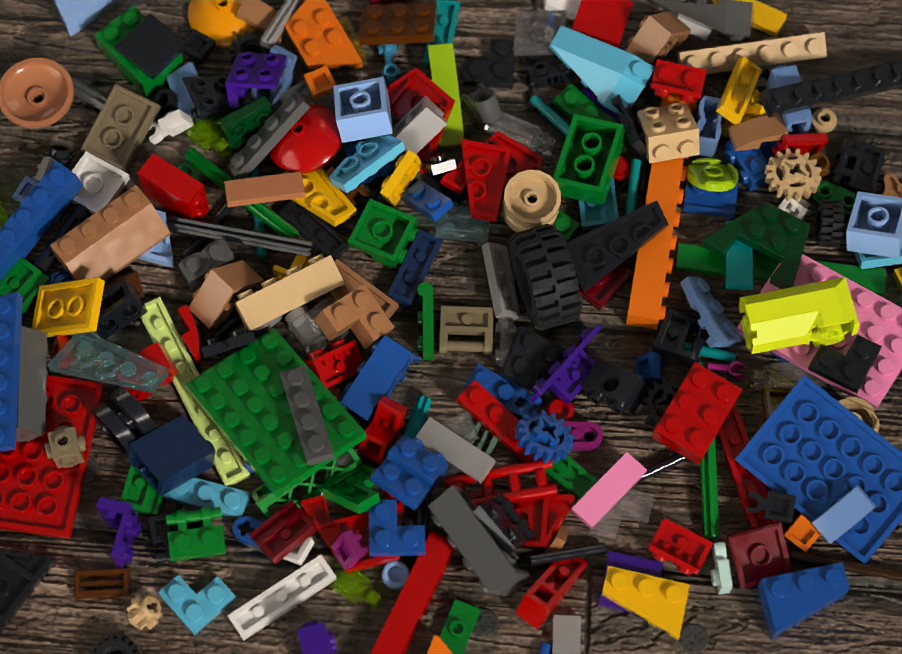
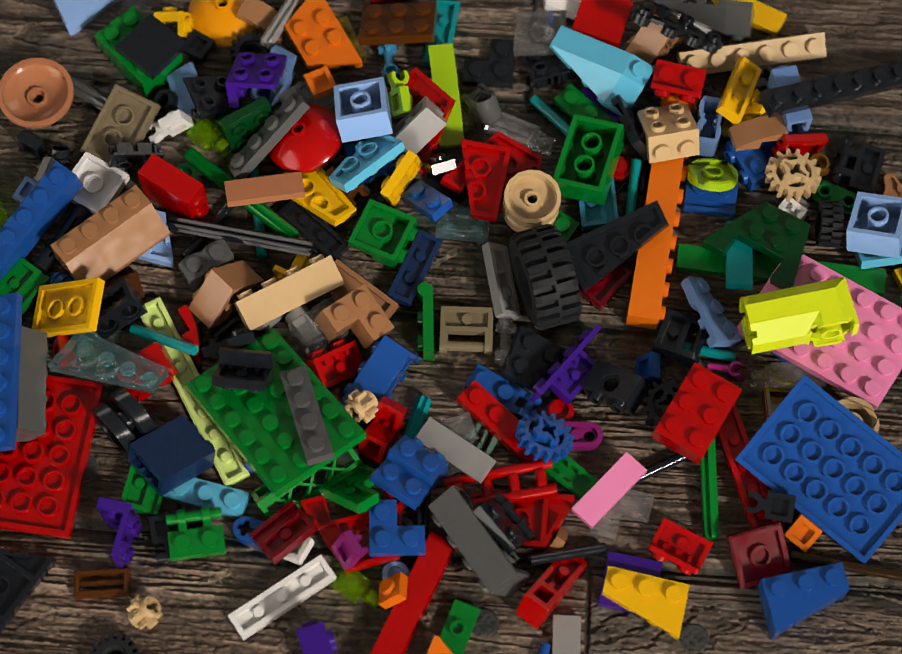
dark tan brick [45,426,87,468] -> none
medium azure plate [158,575,237,635] -> none
light aqua plate [711,542,733,594] -> none
black plate [808,334,882,394] -> none
tan plate [812,108,837,133] -> none
medium blue slope [812,485,876,544] -> none
none -> black plate [16,130,47,161]
none -> black hinge [108,142,164,169]
none -> teal bar [129,324,199,356]
none -> yellow bracket [154,7,194,38]
none -> black bracket [212,347,273,392]
none -> tan gear [344,389,379,423]
none -> orange plate [378,571,408,609]
none -> lime plate [387,70,413,118]
none -> black plant [630,4,723,54]

